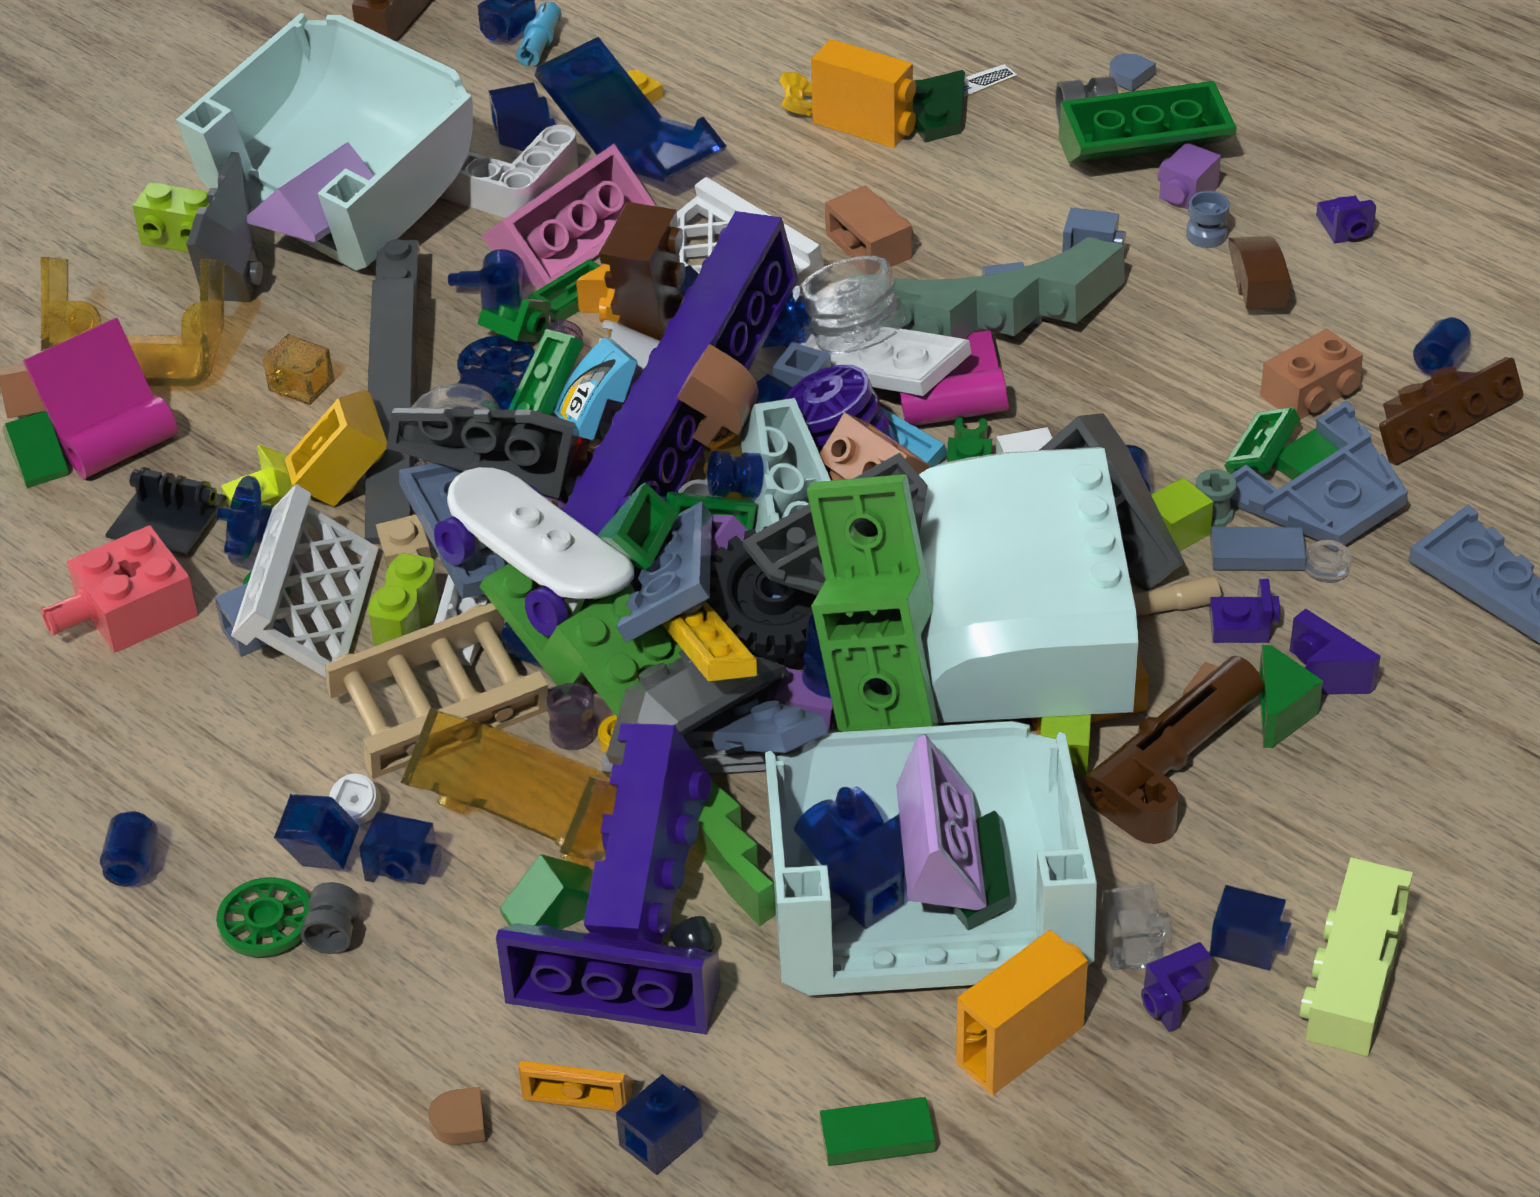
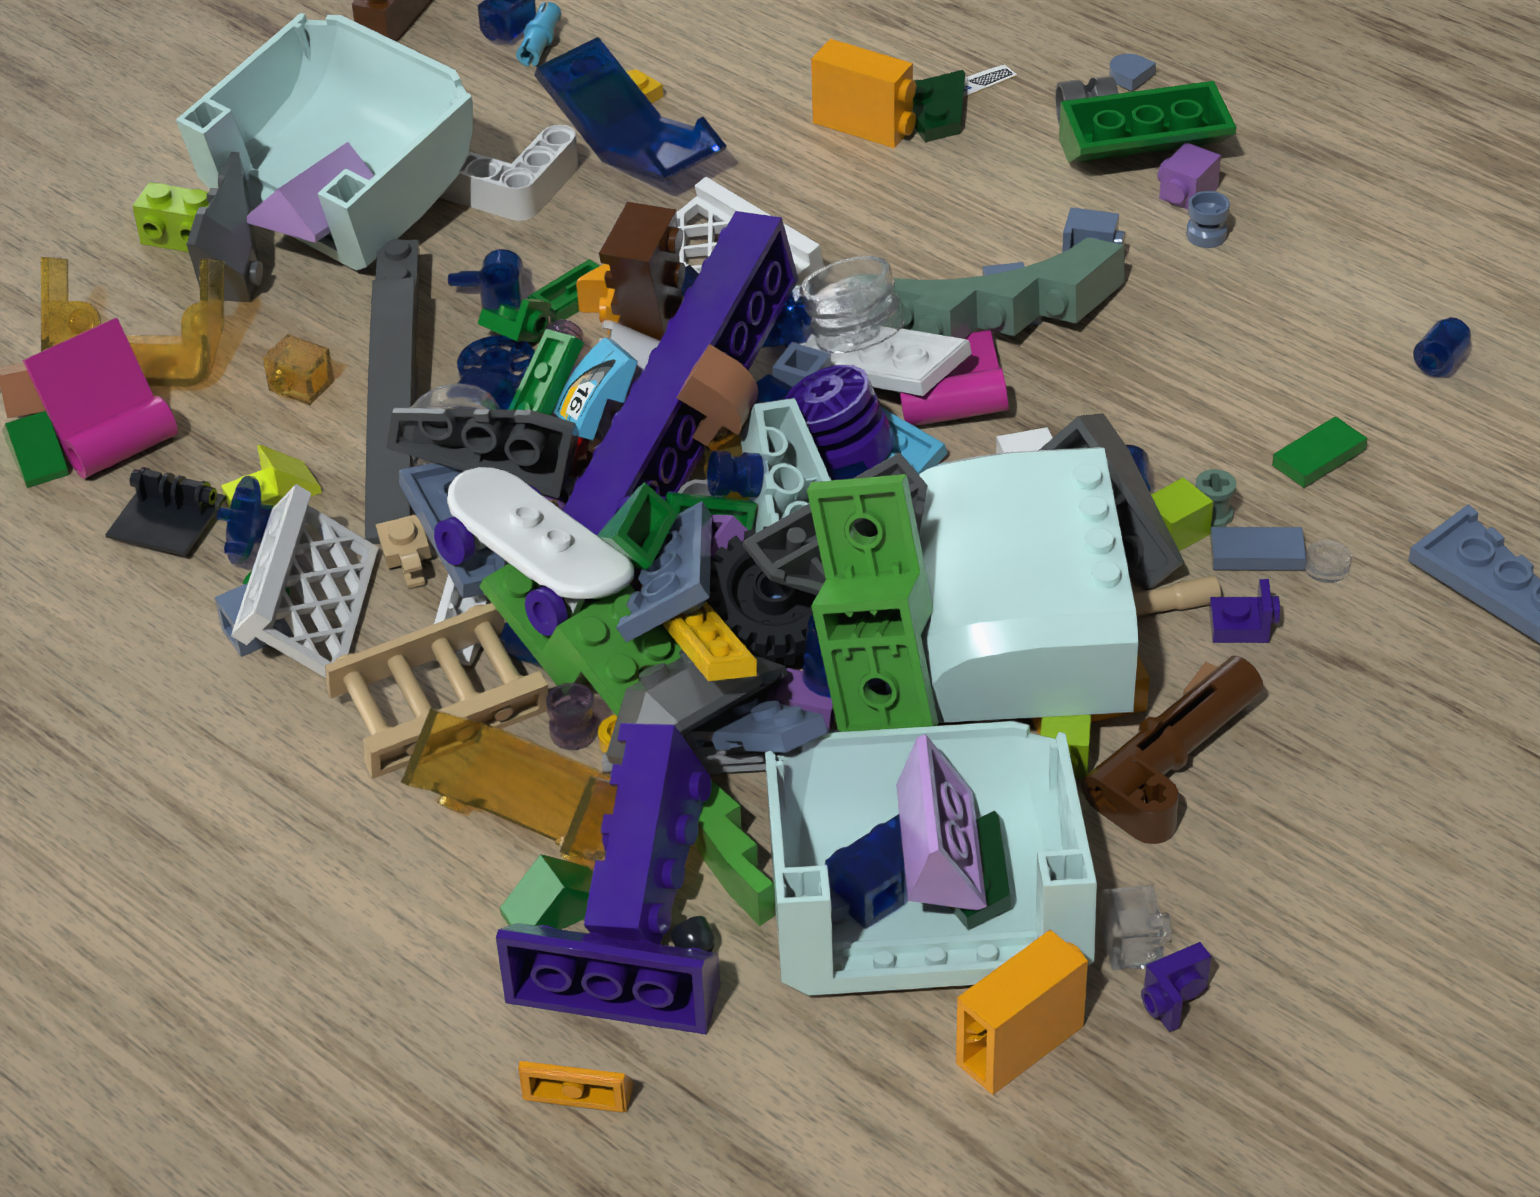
coral brick [40,525,198,653] -> none
clear blue brick [100,811,158,887] -> none
green wheel [216,877,310,957] -> none
clear blue brick [274,794,360,870] -> none
yellow slope [284,390,387,507] -> none
dark grey wheel [301,882,361,954] -> none
white tile [329,774,381,825] -> none
clear blue brick [359,812,442,885] -> none
lime brick [368,553,440,646] -> none
medium nougat tile [428,1087,486,1145] -> none
bright pink slope [481,144,656,288] -> none
clear blue slope [488,82,556,152] -> none
clear blue brick [616,1074,703,1175] -> none
yellow piece [779,71,813,116] -> none
clear blue piece [794,786,884,871] -> none
green tile [819,1097,935,1166] -> none
nougat brick [820,412,930,480] -> none
nougat brick [825,185,914,275] -> none
green plate [947,417,992,462] -> none
clear blue brick [1209,885,1292,971] -> none
green tile [1224,407,1300,474] -> none
reddish brown slope [1228,236,1291,308] -> none
sand blue wing [1230,400,1408,549] -> none
green slope [1259,645,1323,748] -> none
nougat brick [1260,329,1363,420] -> none
dark purple slope [1289,609,1381,695] -> none
yellowish green wedge [1299,857,1413,1057] -> none
dark purple bracket [1316,195,1376,244] -> none
reddish brown bracket [1379,357,1523,464] -> none

